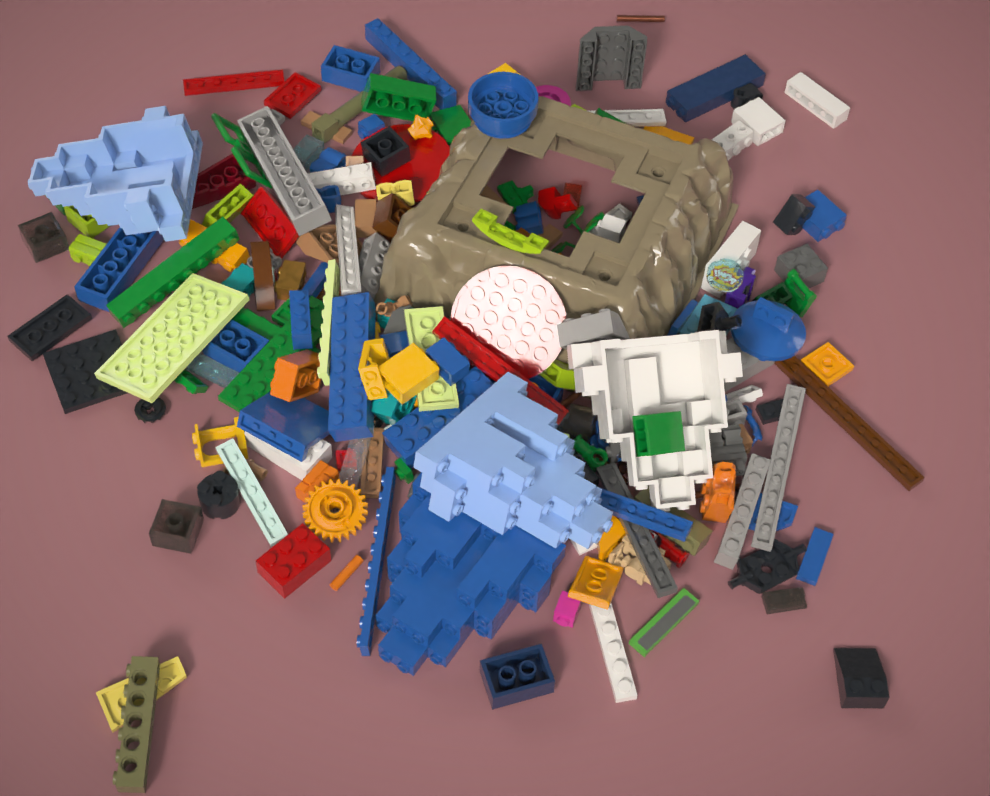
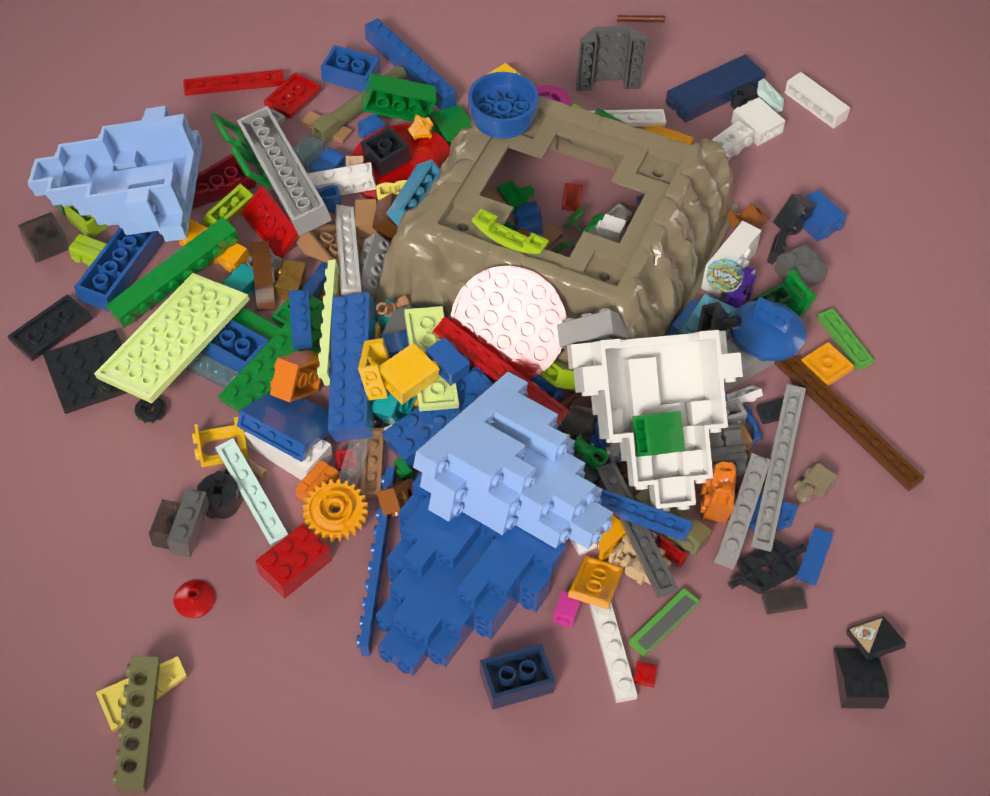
green plate [174,369,209,394] -> none
orange piece [329,555,364,591] -> none
red brick [538,186,577,219] -> none
none -> dark grey brick [167,488,209,557]
none -> red dish [173,580,216,618]
none -> dark orange brick [376,478,413,517]
none -> dark azure brick [386,160,440,226]
none -> red plate [633,661,658,688]
none -> dark orange brick [726,203,770,229]
none -> light aqua plate [757,79,784,113]
none -> black plate [767,227,789,265]
none -> dark tan brick [793,463,838,503]
none -> bright green tile [817,308,875,370]
none -> tile [846,616,906,661]

